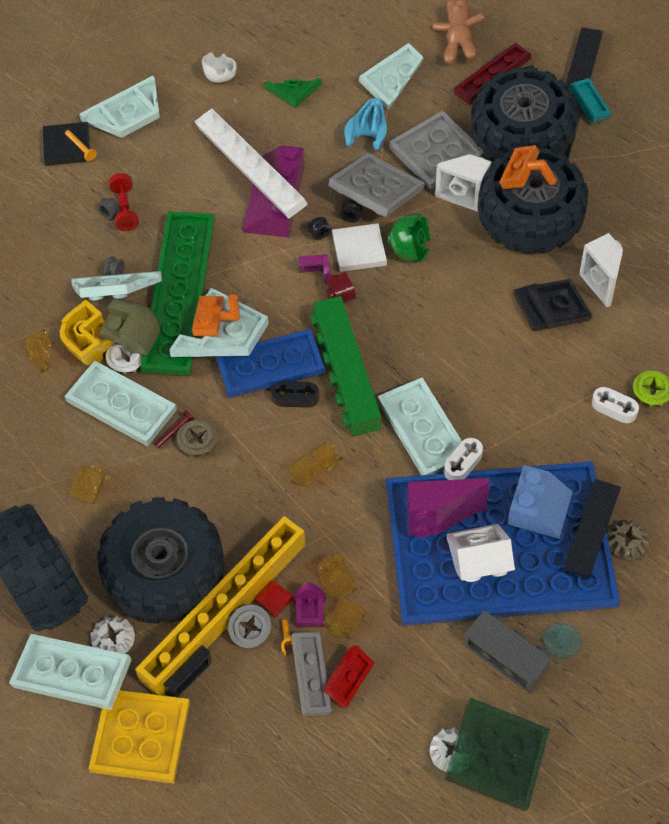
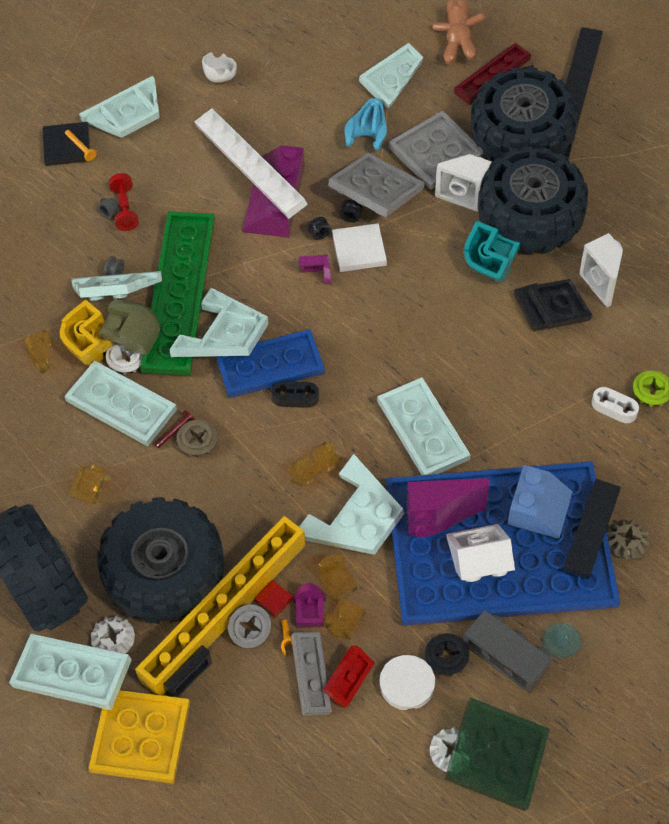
orange plate [192,294,240,336] -> none
green tile [264,78,322,108] -> none
green brick [309,296,381,437] -> none
dark red plate [326,272,356,303] -> none
green cylinder [388,214,431,262] -> none
white beam [444,438,483,480] -> none
orange plate [499,145,557,189] -> none
teal tile [569,78,612,123] -> none
none -> light aqua wing [299,454,404,555]
none -> white tile [380,655,435,710]
none -> black gear [425,633,469,677]
none -> teal brick [464,221,520,283]

